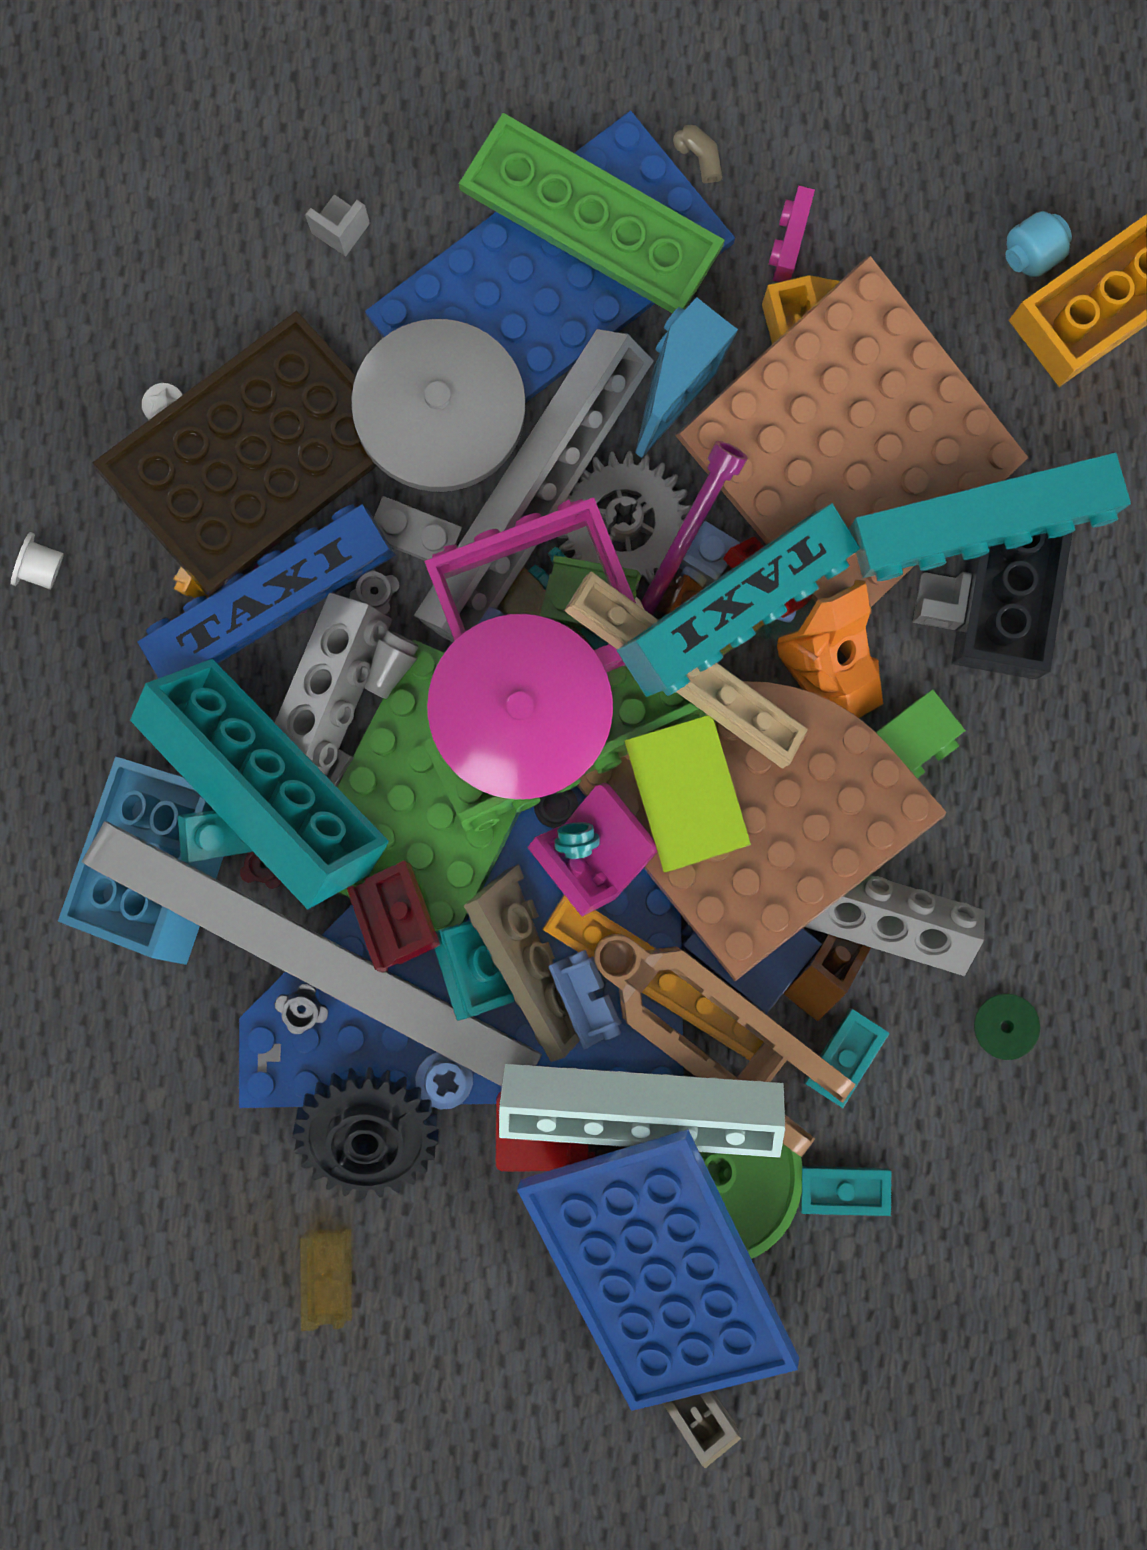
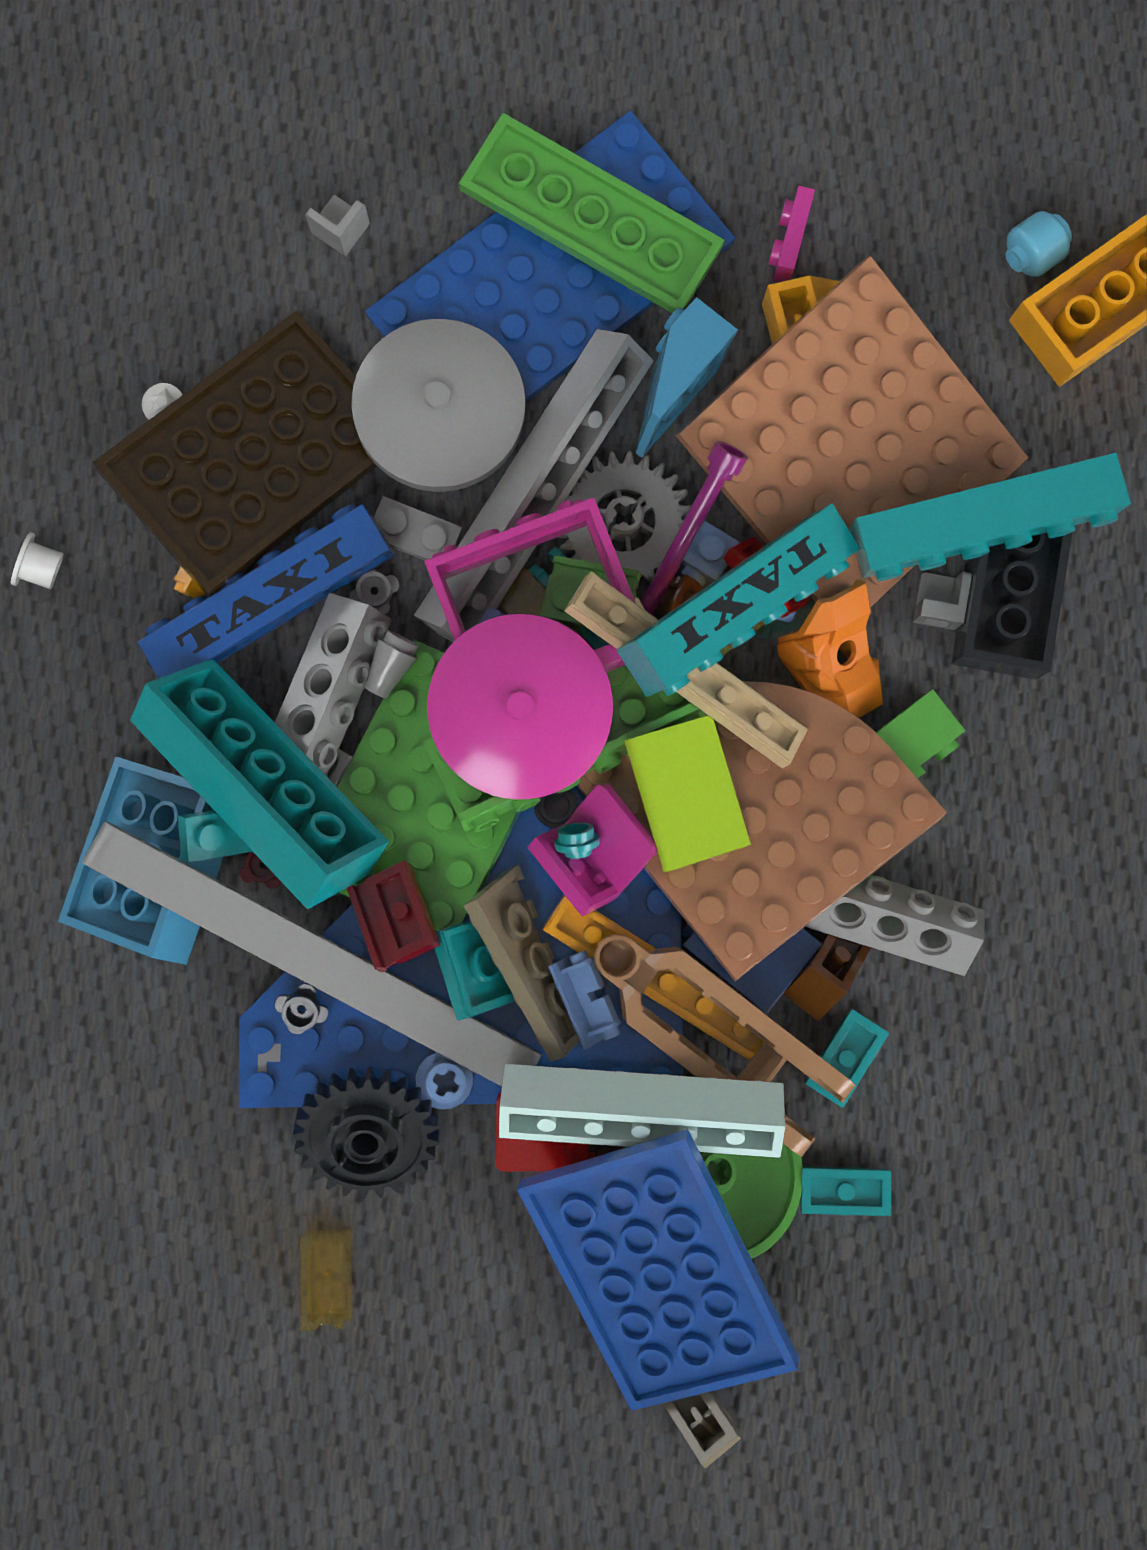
dark tan arm [673,125,723,183] -> none
dark green piece [974,994,1040,1060] -> none

